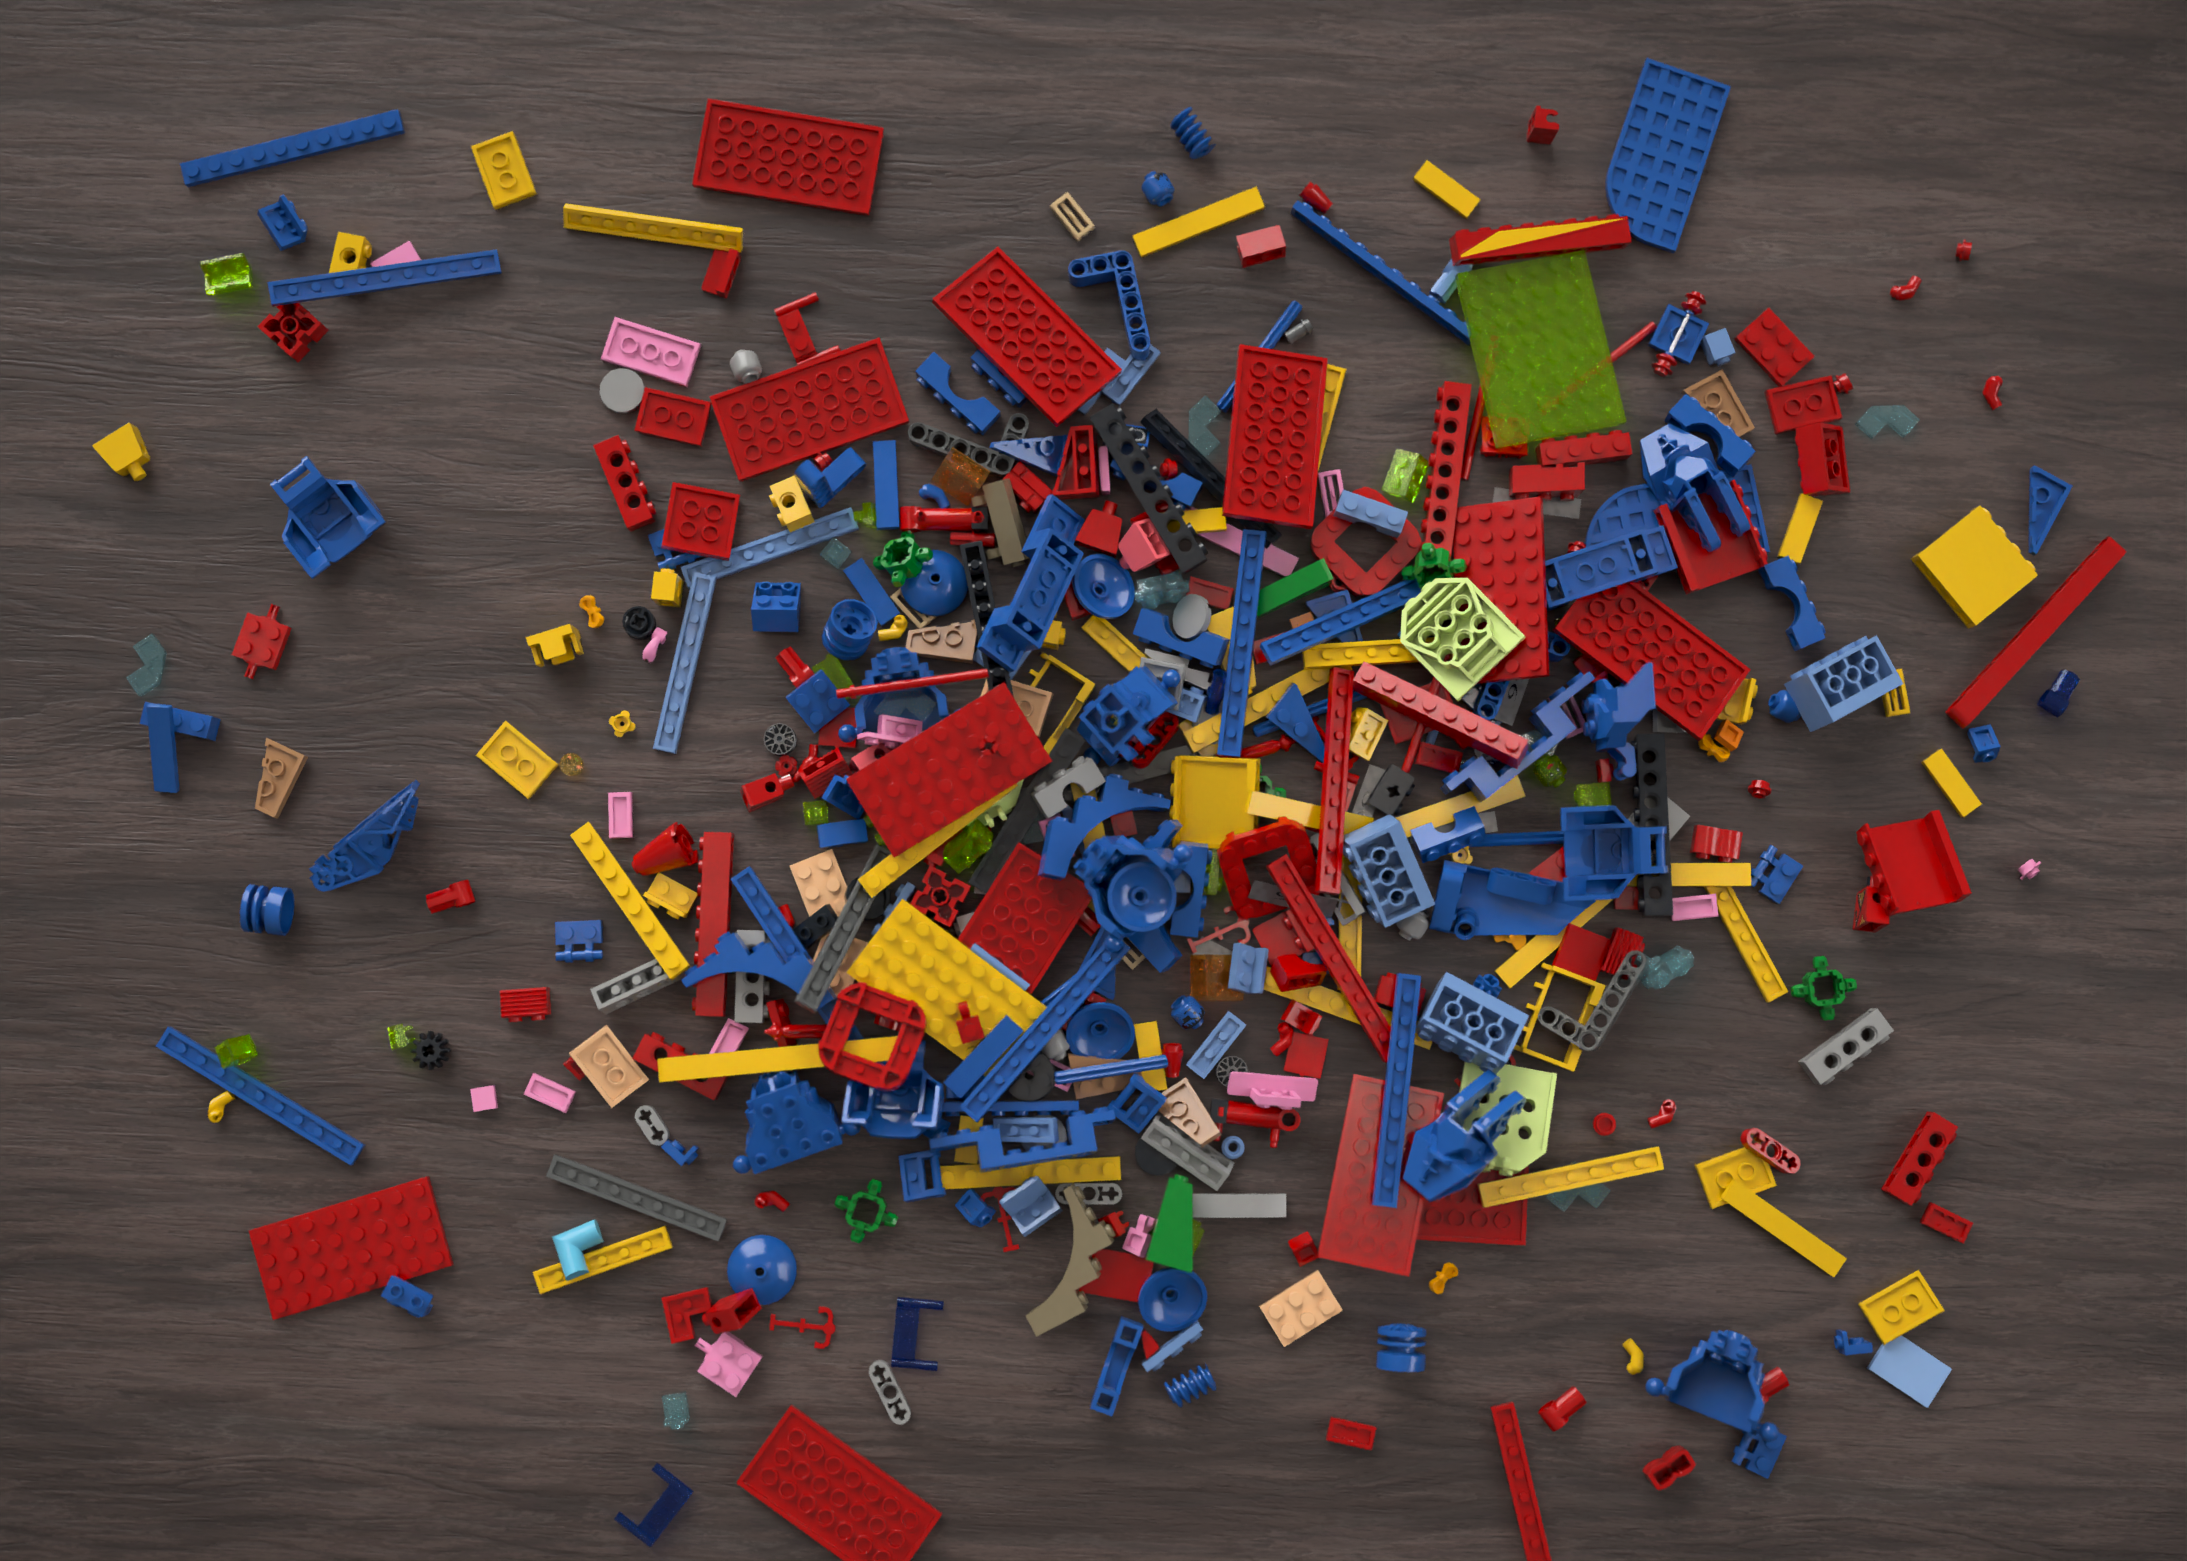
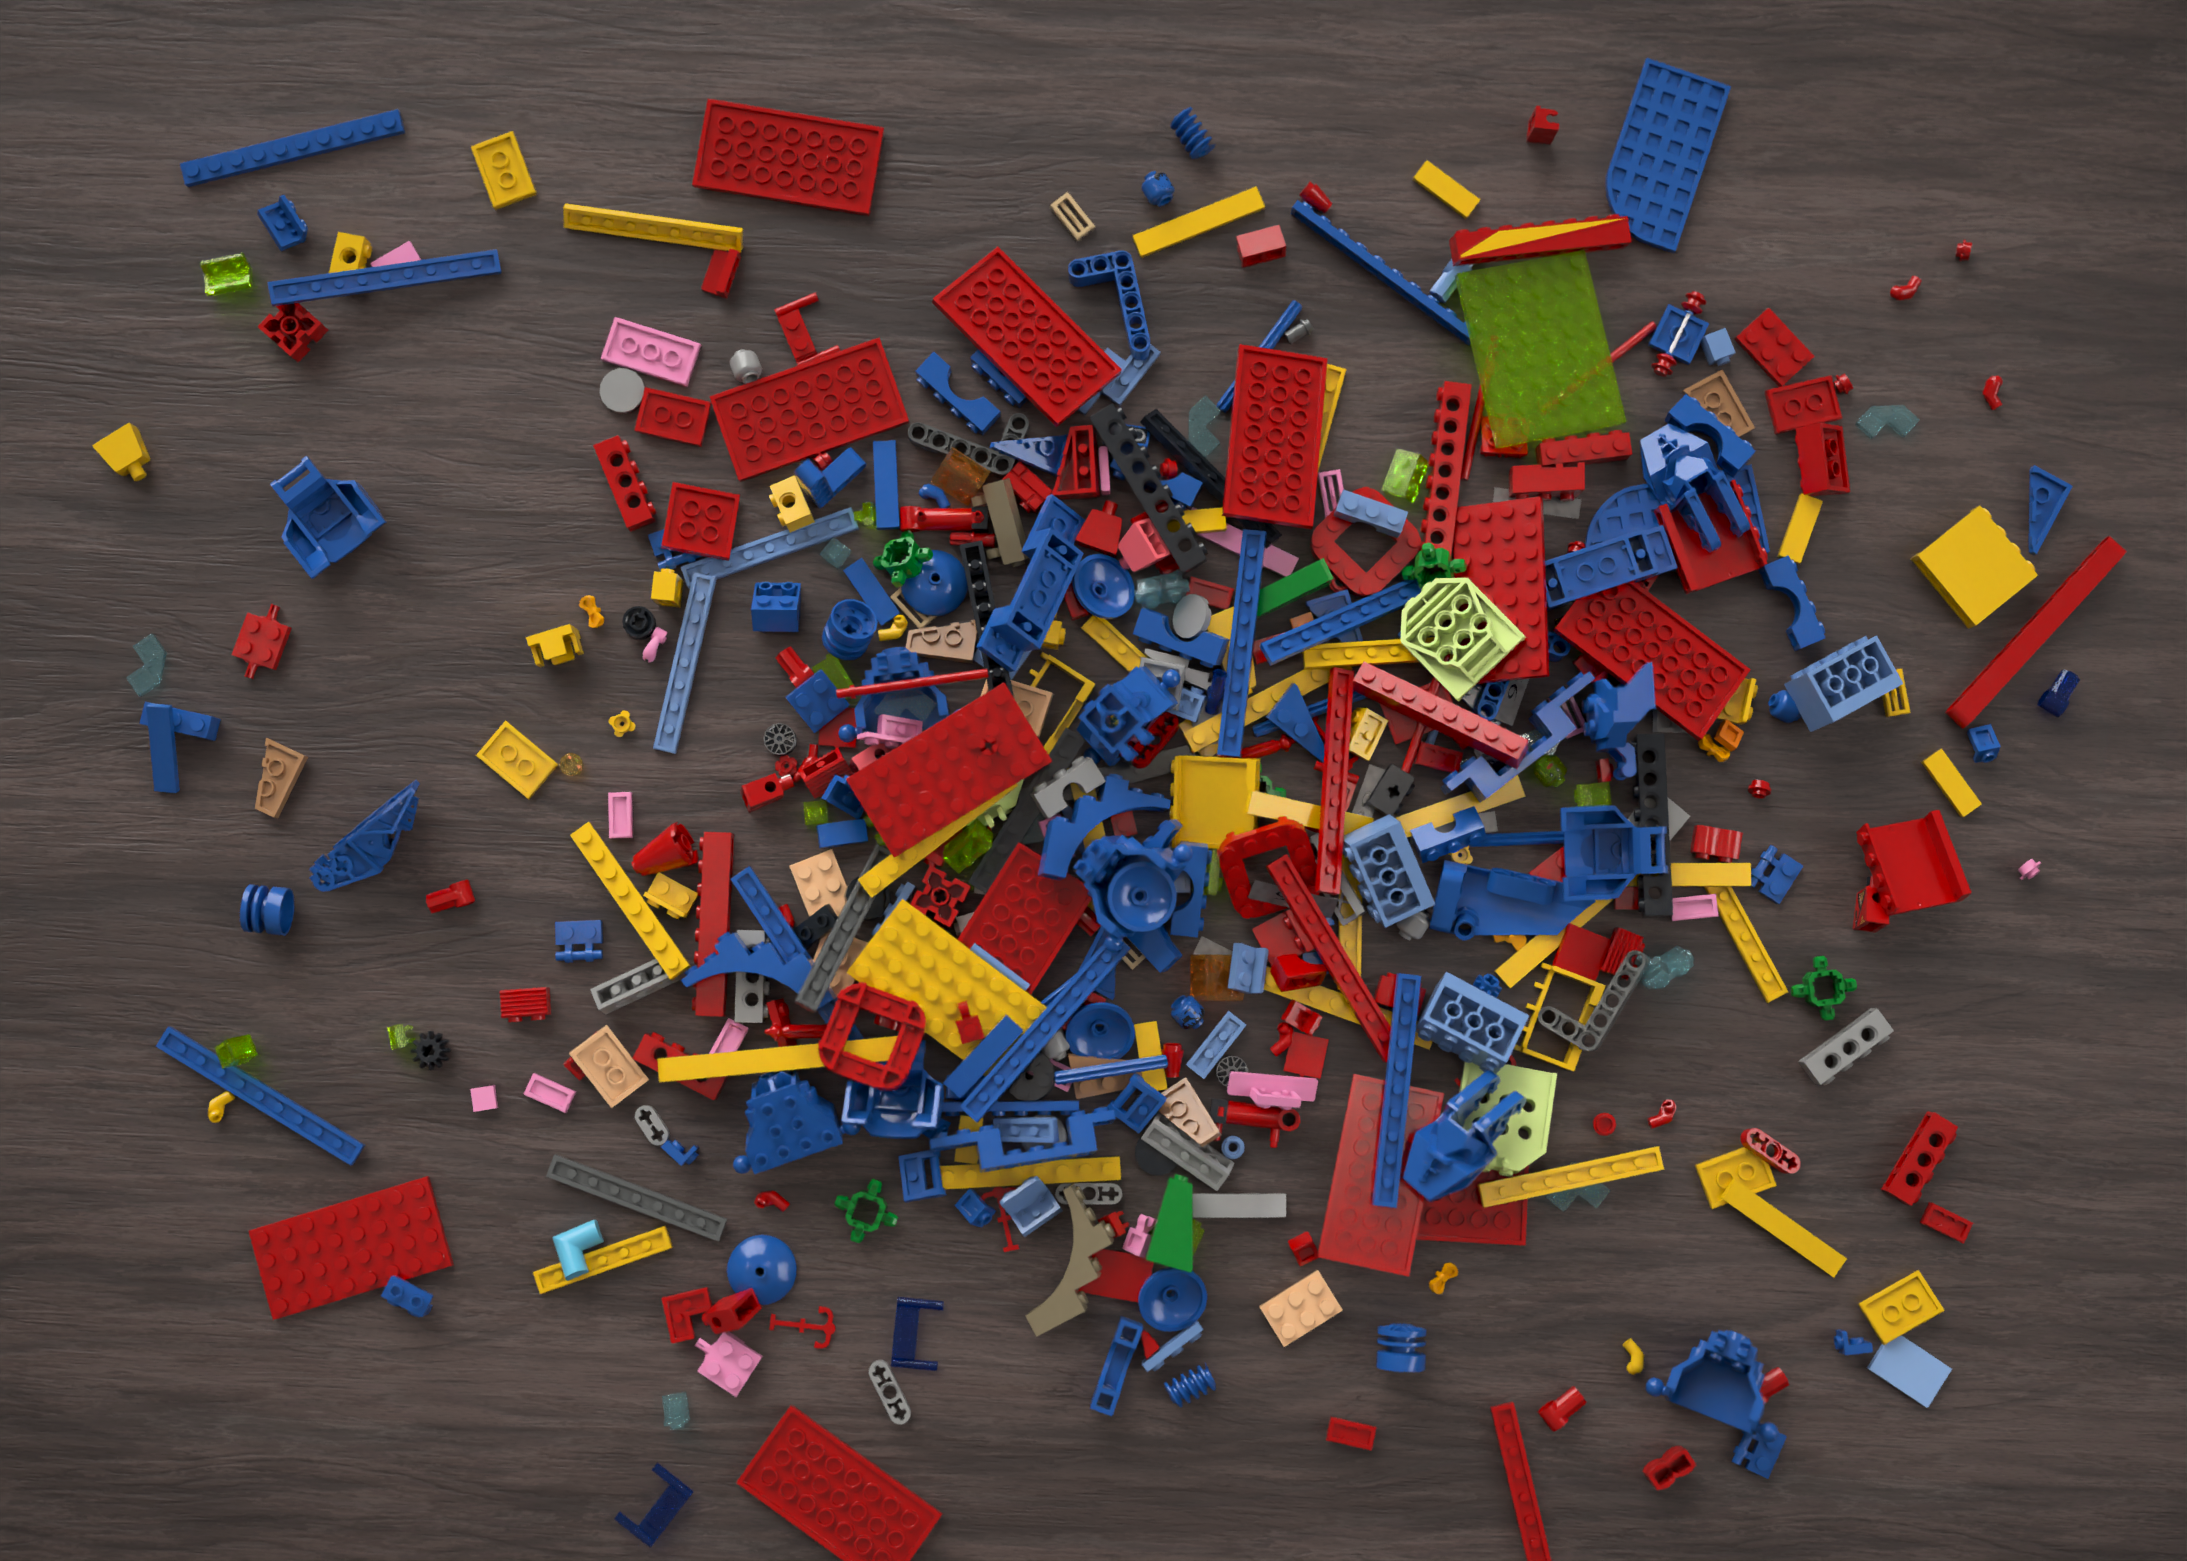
red piece [1186,906,1251,954] -> none

